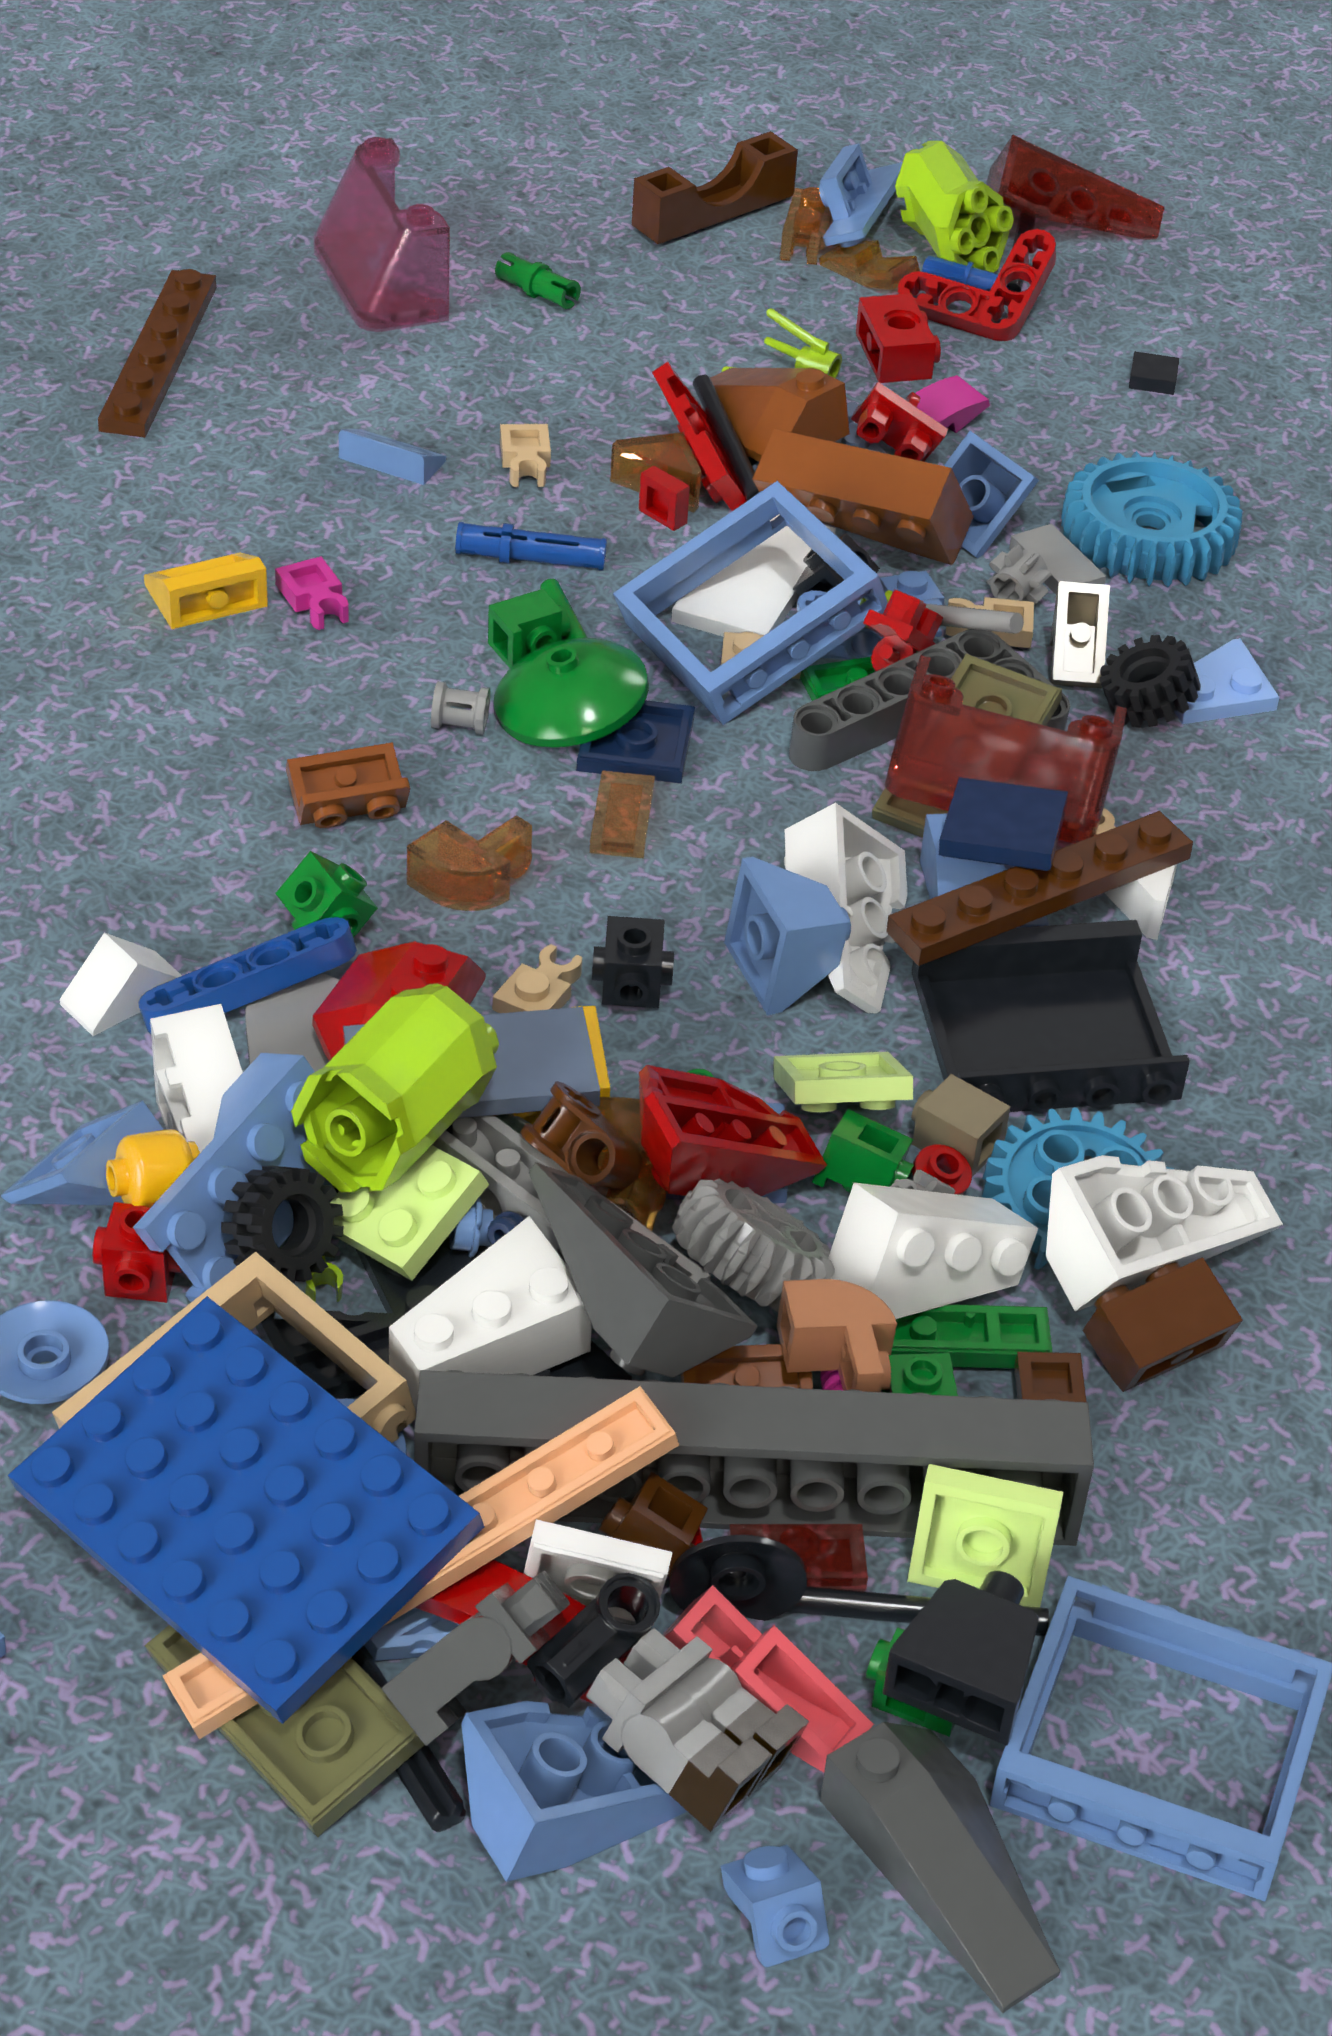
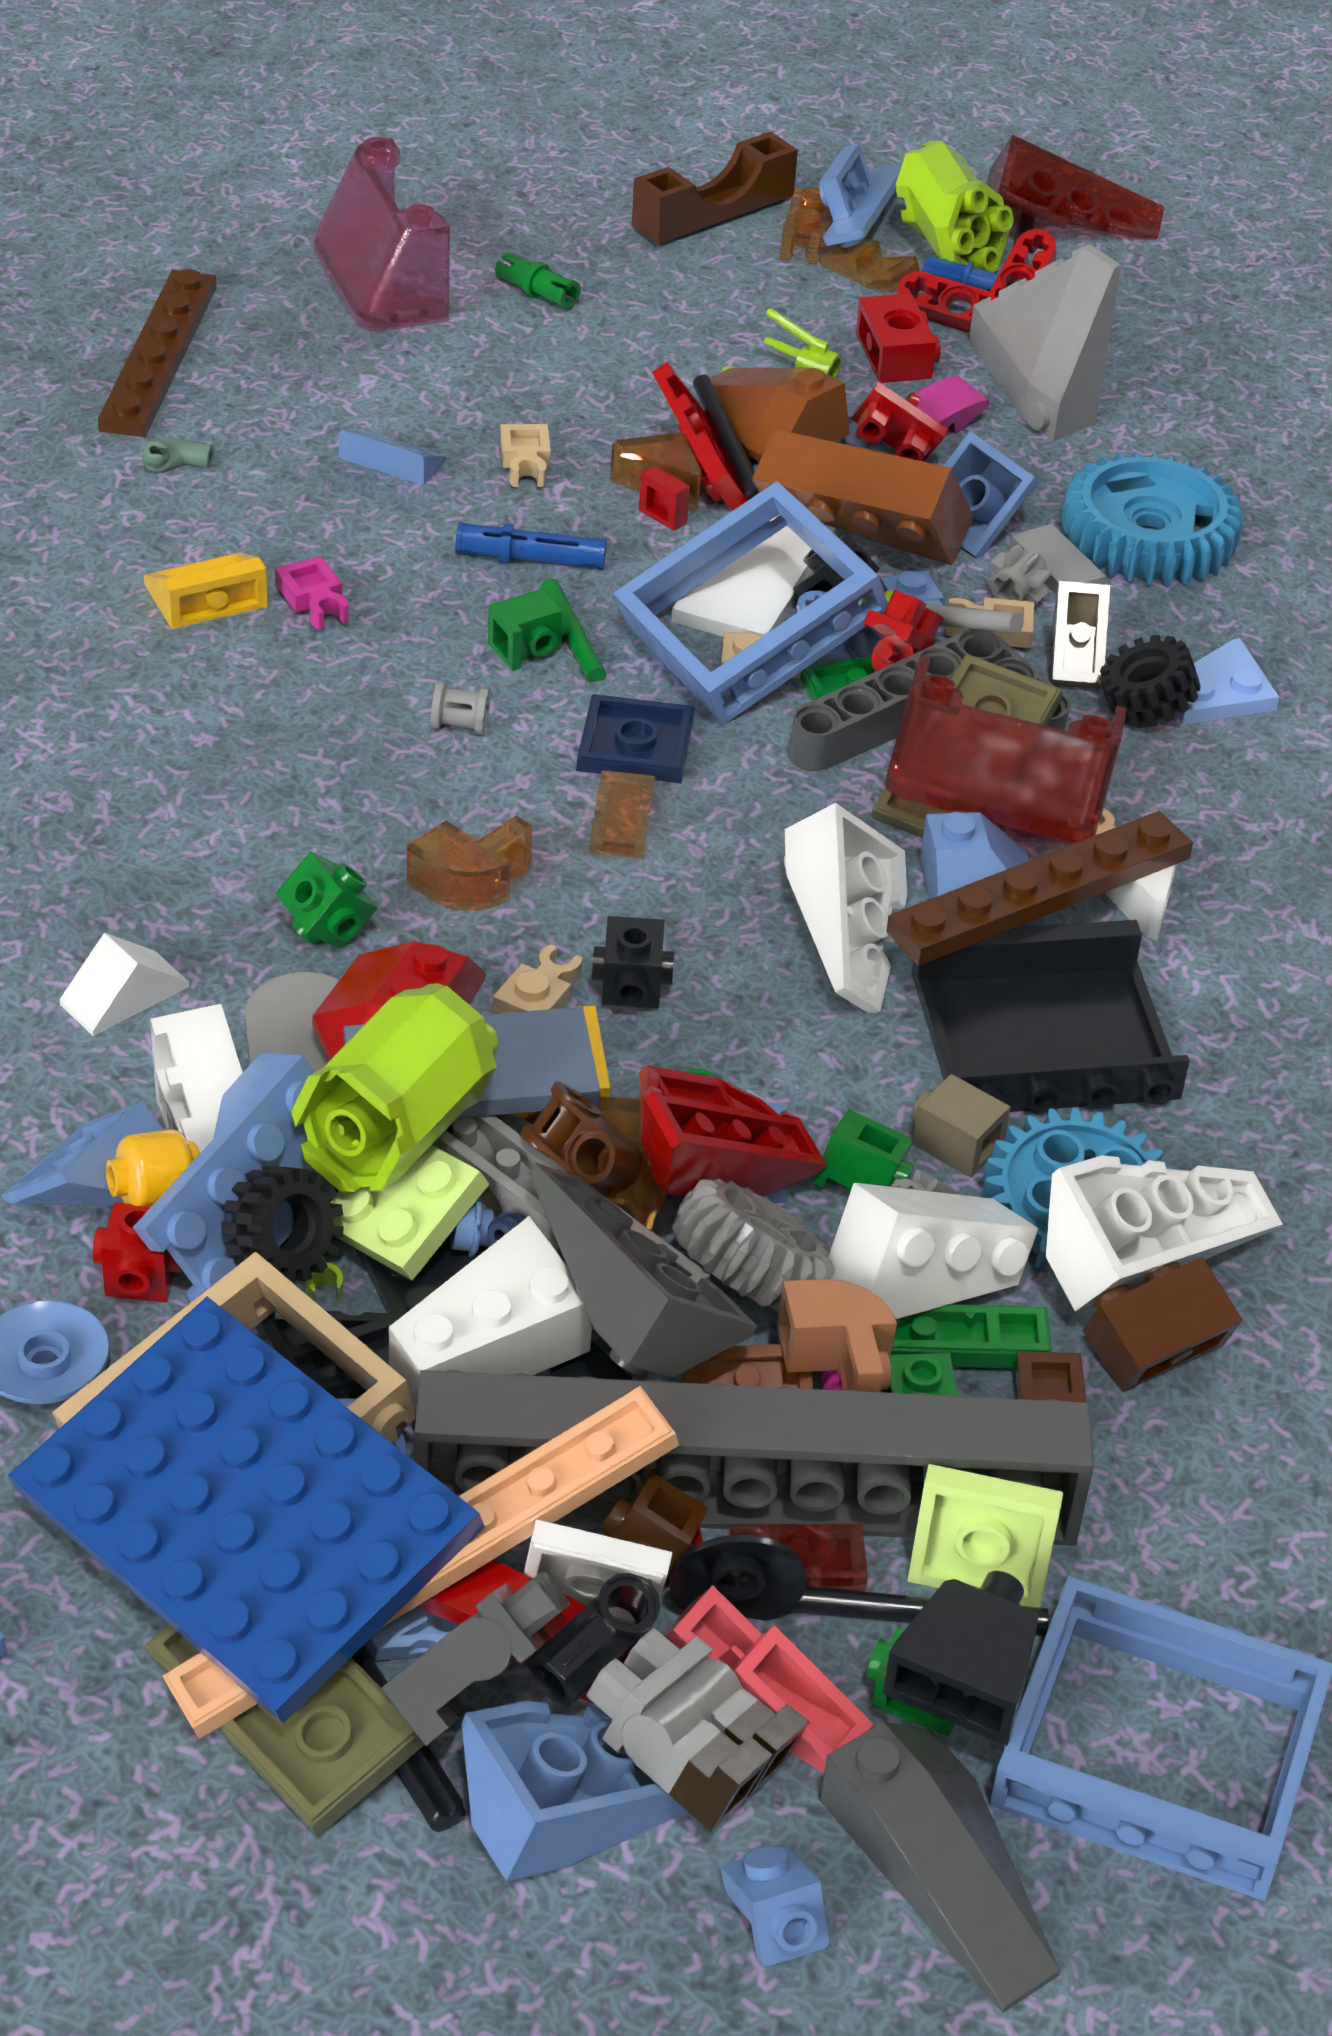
blue beam [138,917,357,1033] -> none
dark orange bracket [286,742,411,828] -> none
green dish [493,638,649,747] -> none
medium blue slope [724,857,851,1016] -> none
yellowish green plate [774,1052,913,1112] -> none
red plate [912,1144,972,1195] -> none
dark blue tile [939,777,1068,871] -> none
black tile [1128,351,1179,395] -> none
none -> sand green arm [142,437,215,473]
none -> light grey slope [969,244,1122,441]

